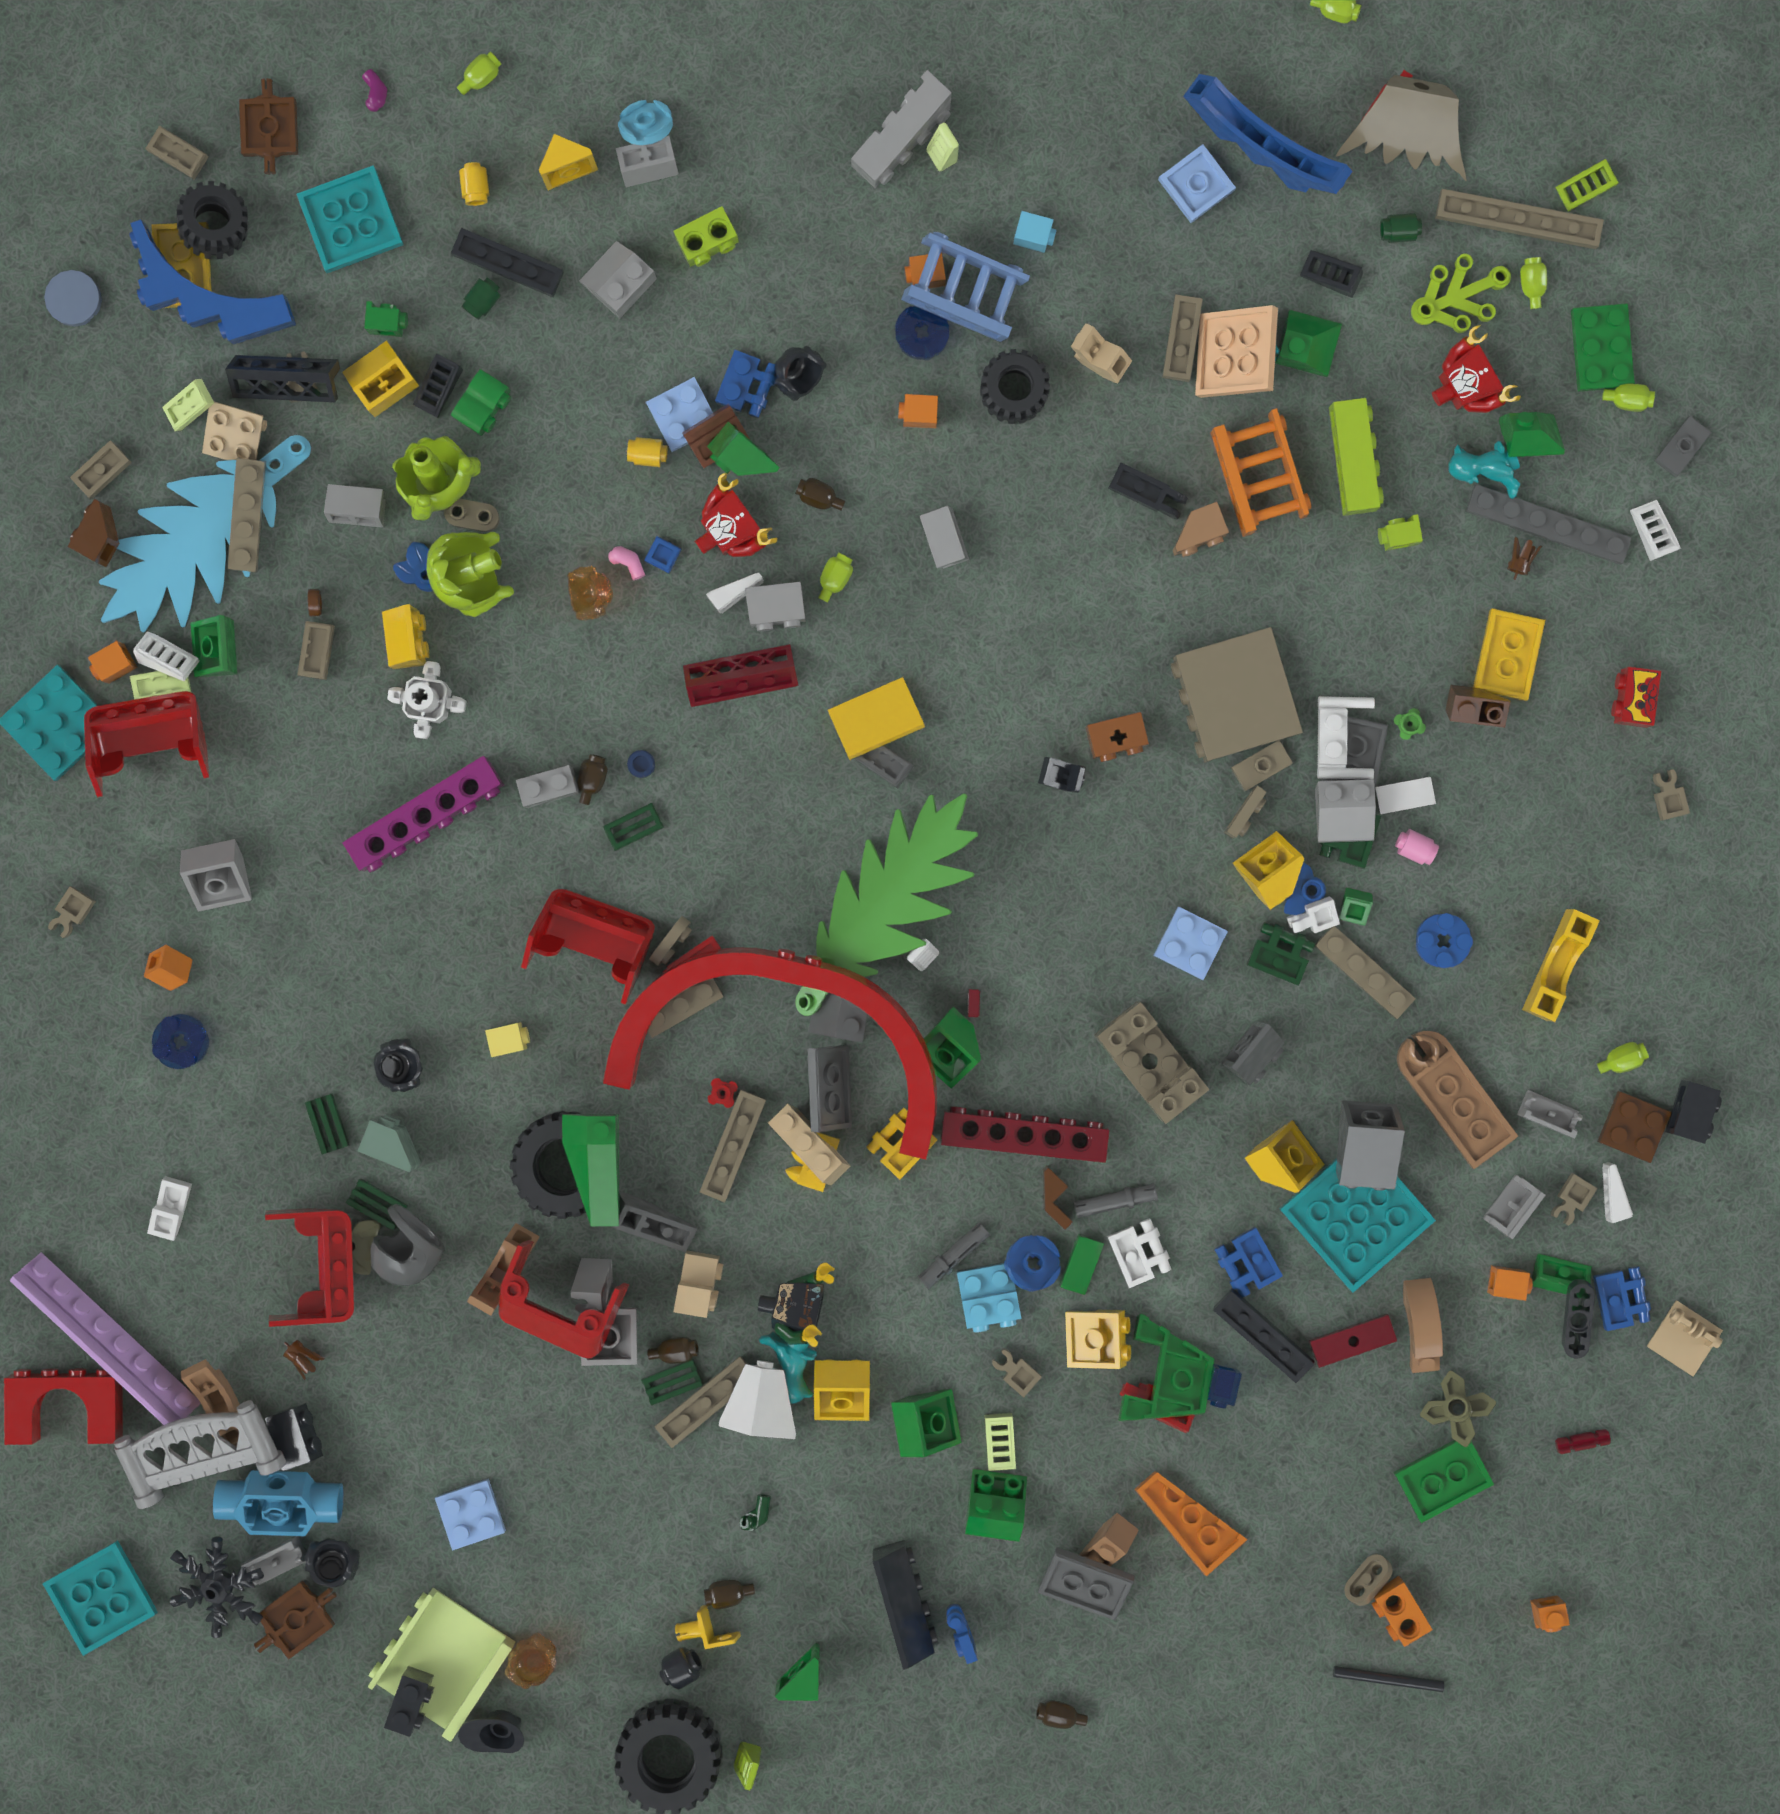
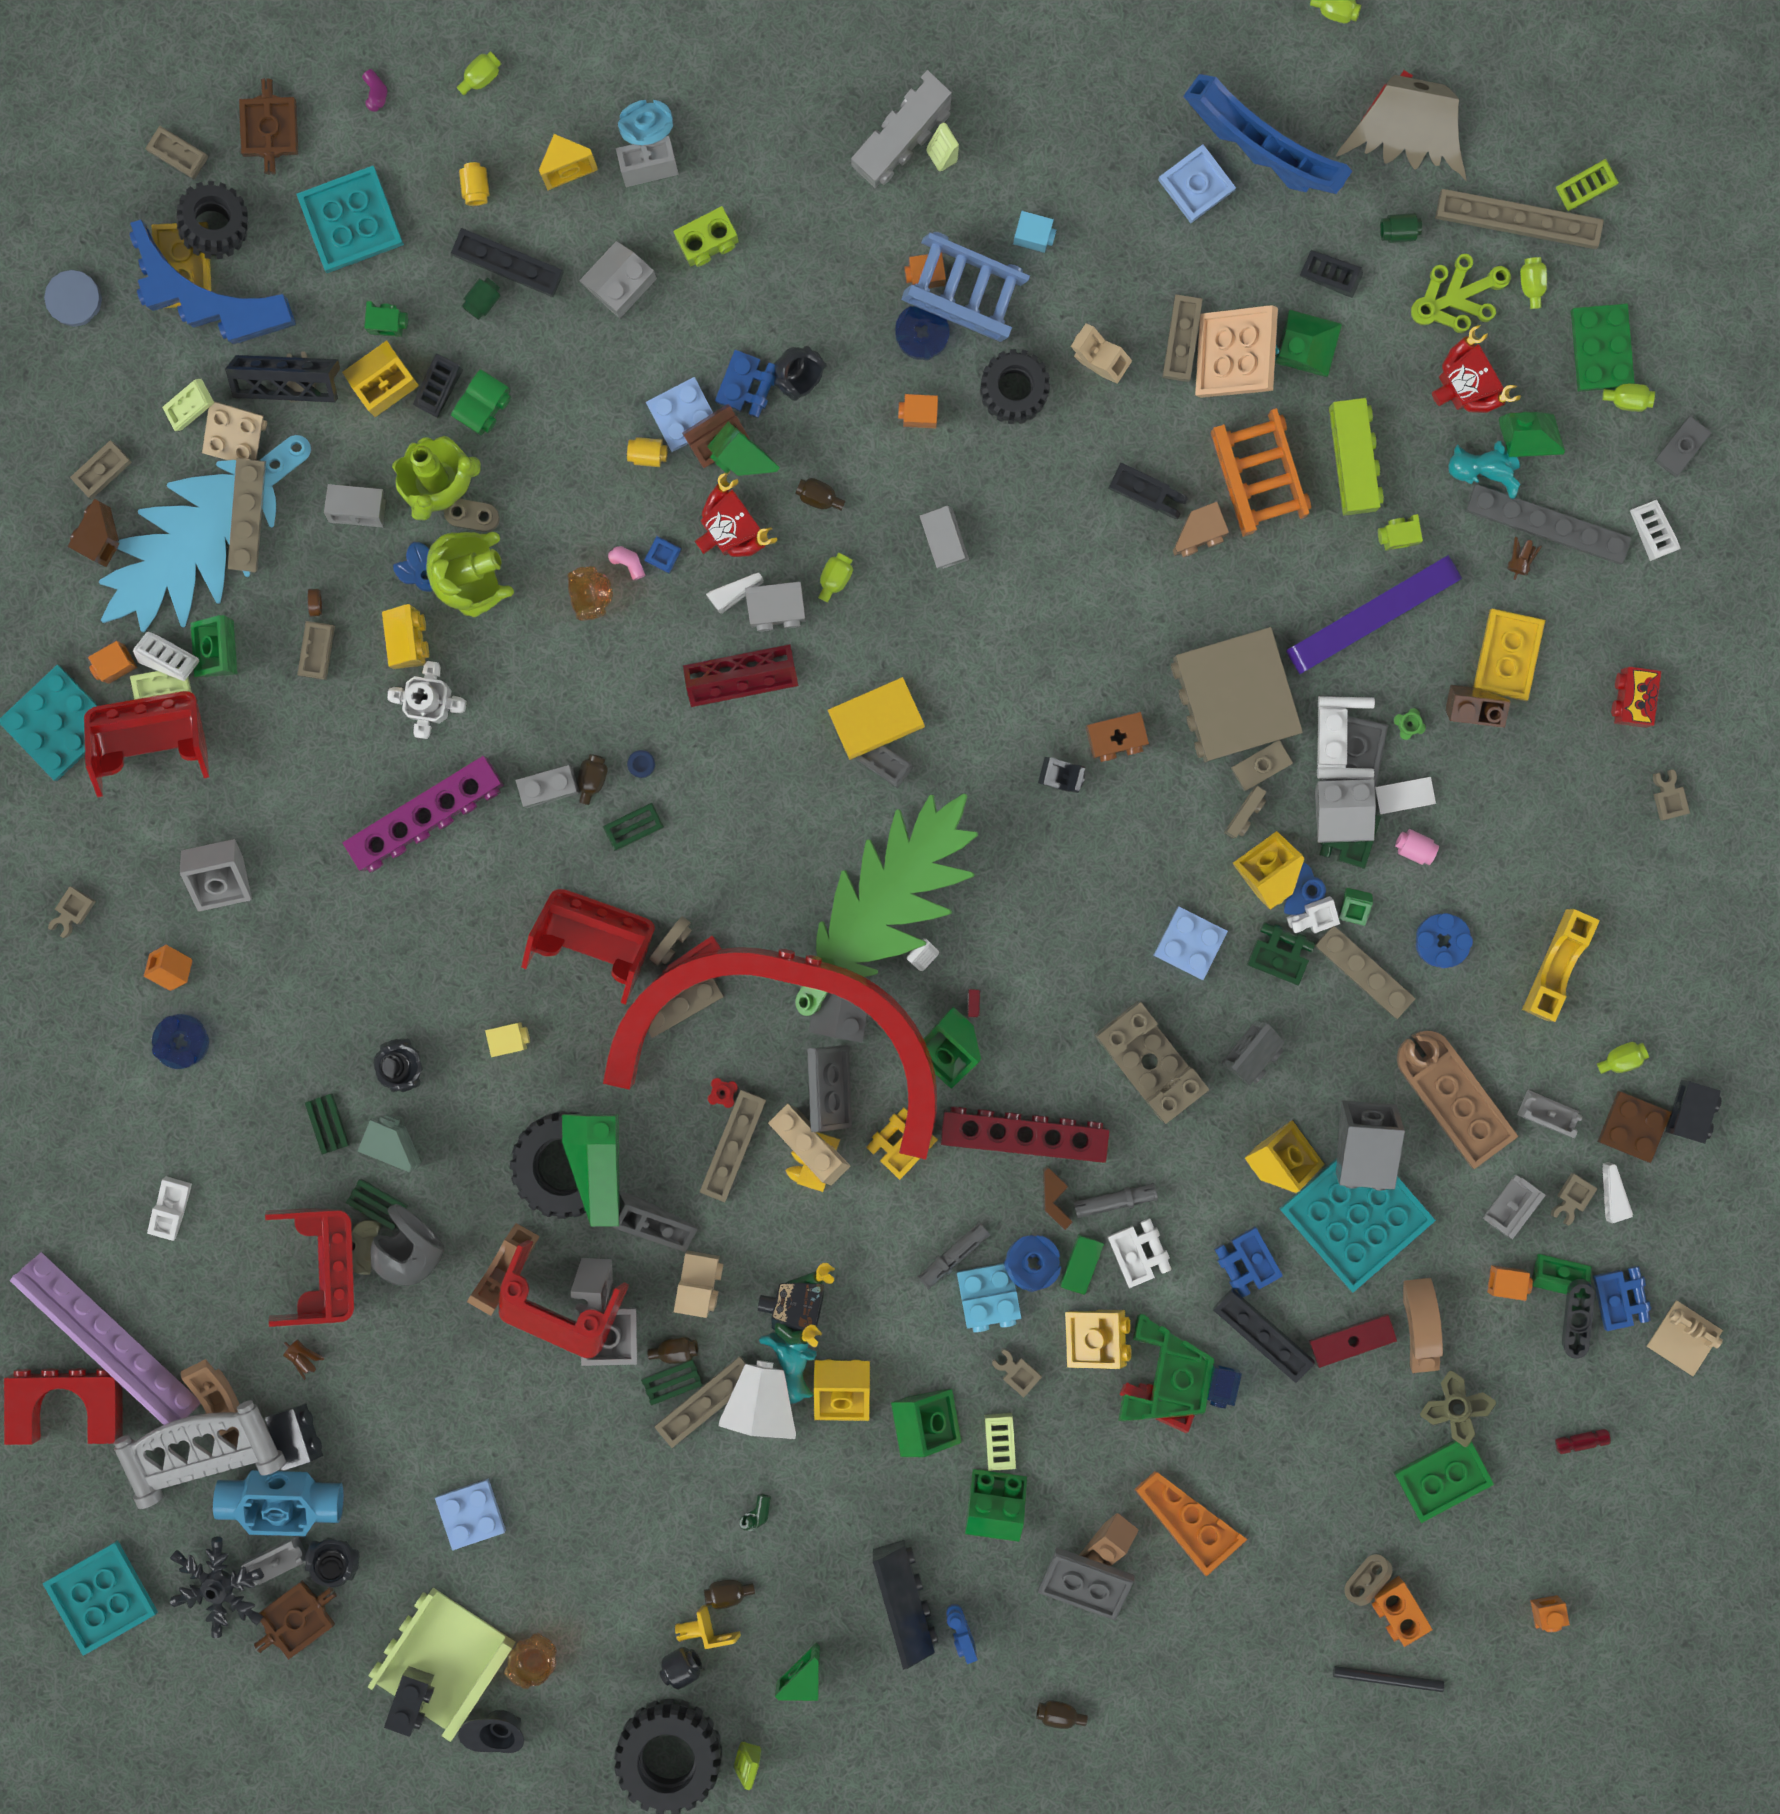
none -> dark purple beam [1286,555,1463,675]

